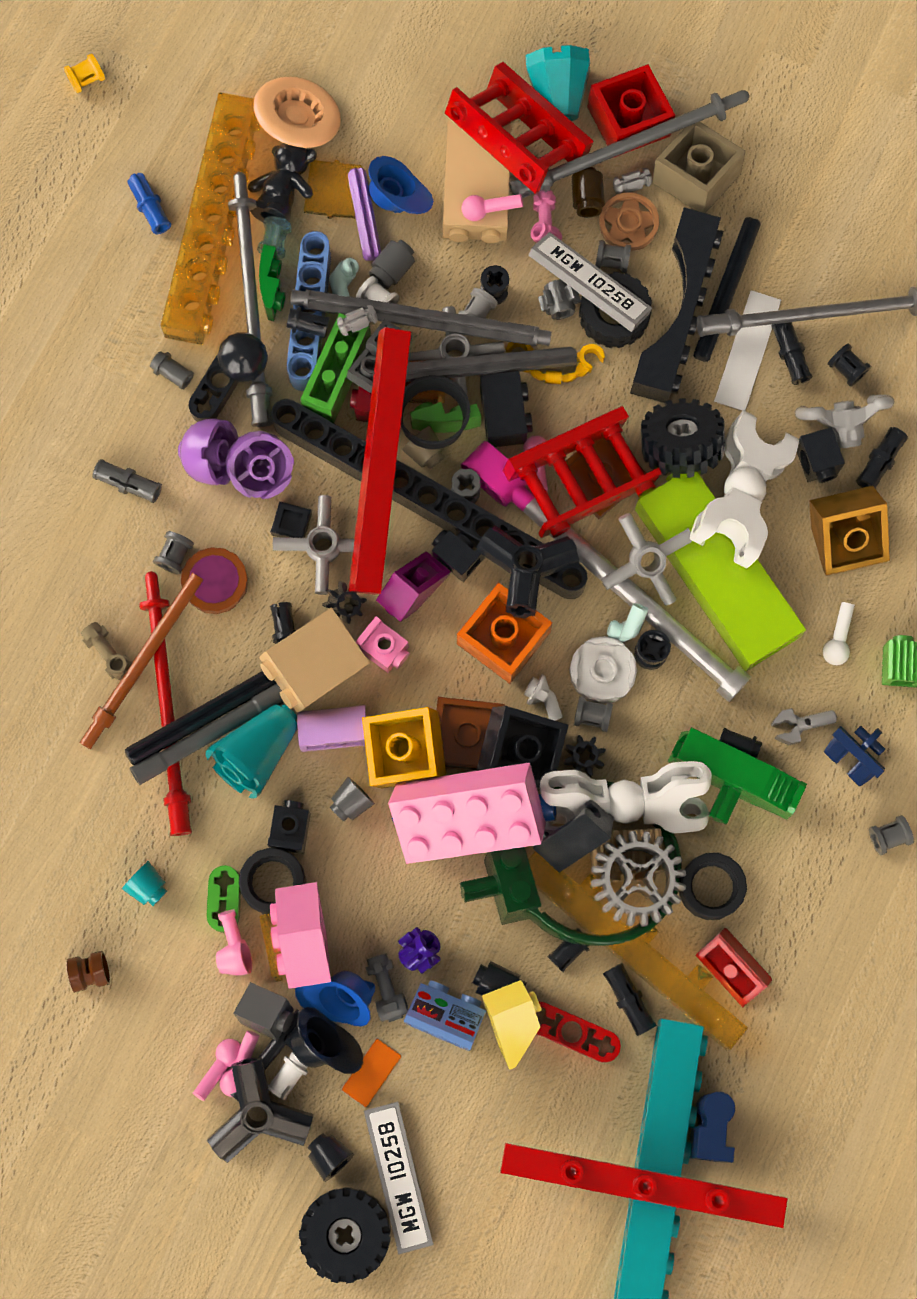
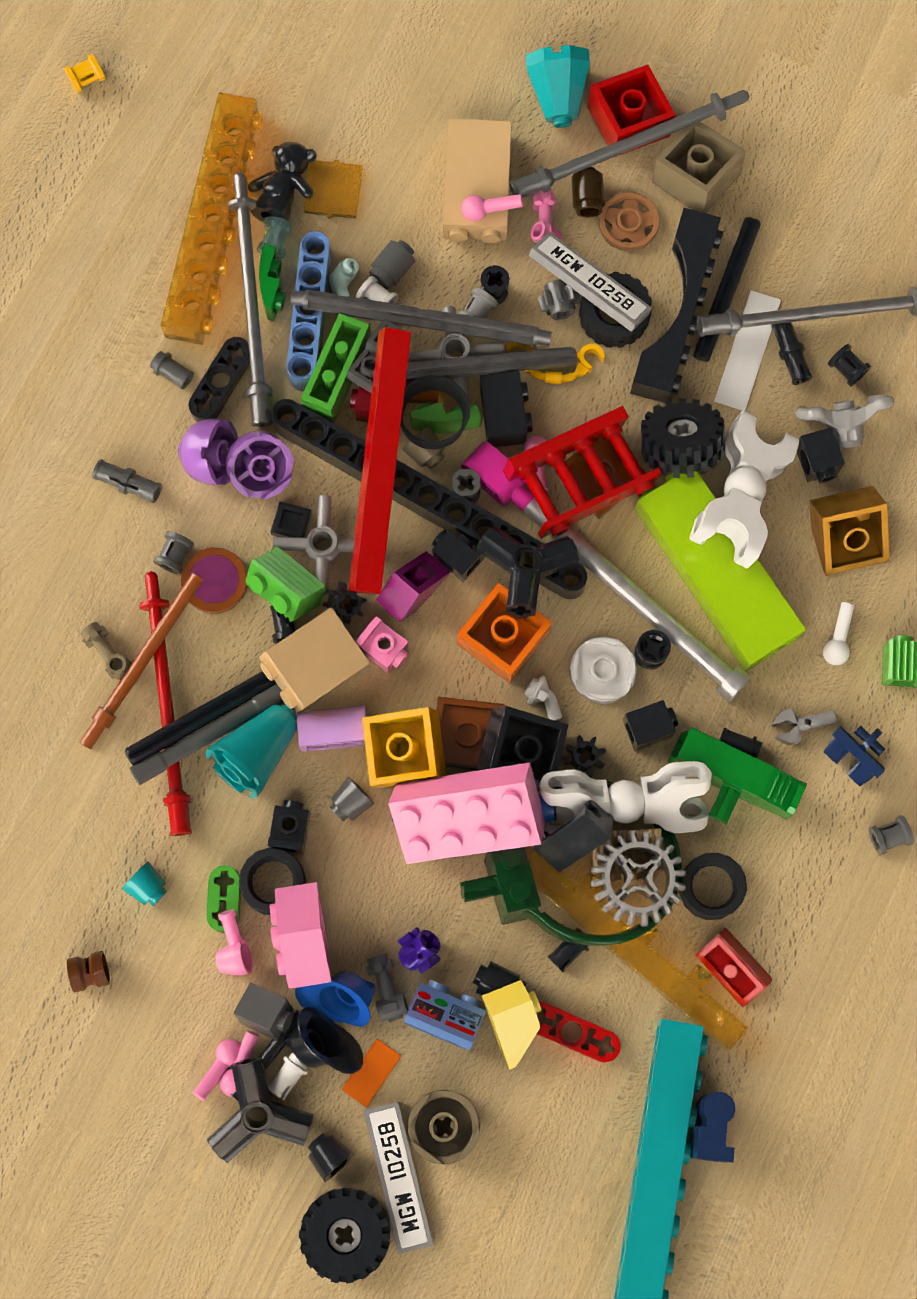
blue axle [127,173,172,235] -> none
black hair [217,332,268,382] -> none
light nougat wheel [254,76,341,148] -> none
clear yellow piece [259,913,286,982] -> none
black pin [286,307,330,338] -> none
light grey piece [337,305,378,336] -> none
medium lavender axle [347,168,381,261] -> none
blue piece [368,156,434,214] -> none
red fence [445,62,594,194] -> none
red piece [500,1143,788,1228] -> none
dark grey bush [573,696,613,732] -> none
dark grey bush [595,240,631,273] -> none
light grey bar [601,513,692,606] -> none
black pin [603,963,657,1036] -> none
light aqua arm [607,603,649,642] -> none
light grey piece [613,168,652,194] -> none
black pin [856,427,908,489] -> none
none -> bright green brick [245,546,326,622]
none -> dark tan brick [408,1090,480,1164]
none -> black brick [622,700,678,751]

